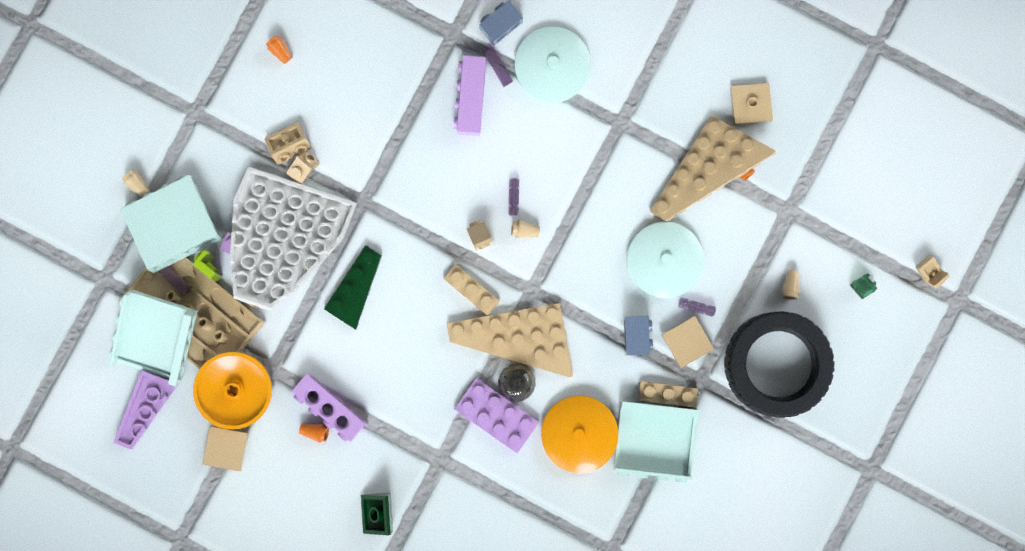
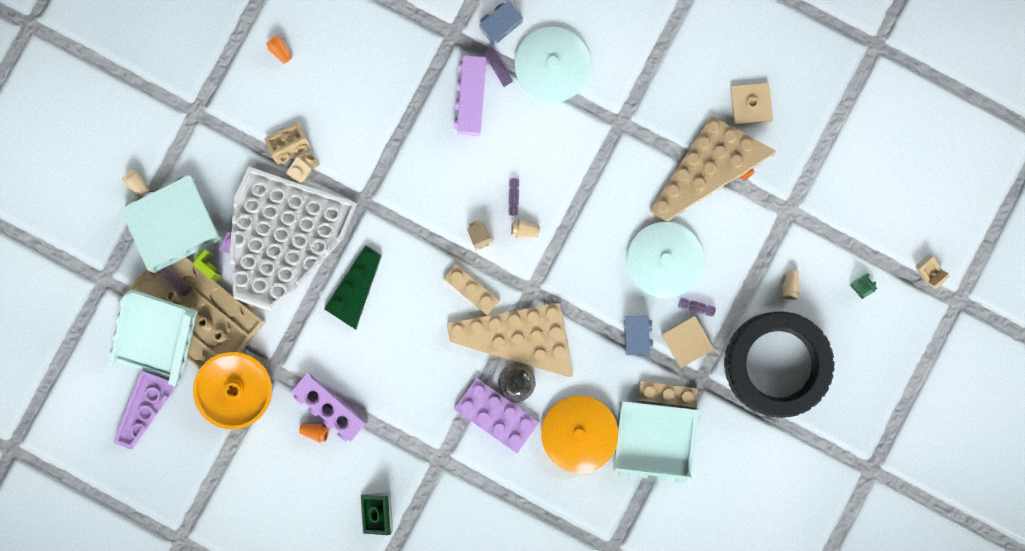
tan tile [202,426,249,471] -> none

